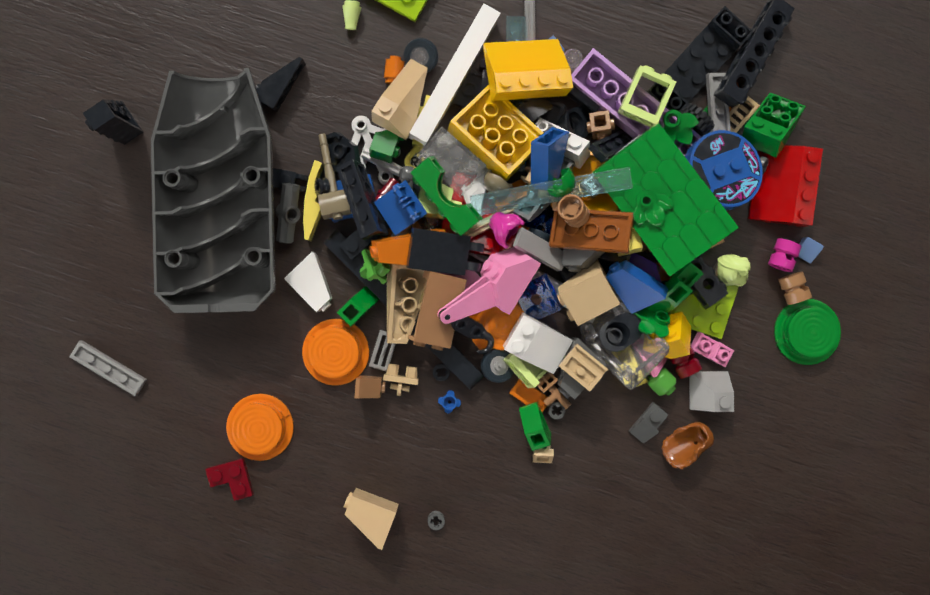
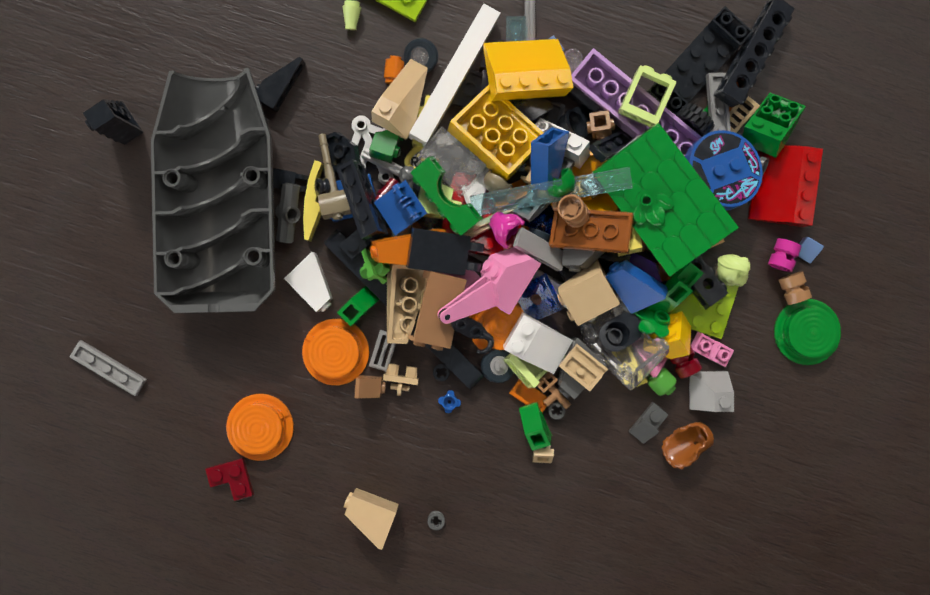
green plate [663,110,699,144] -> none

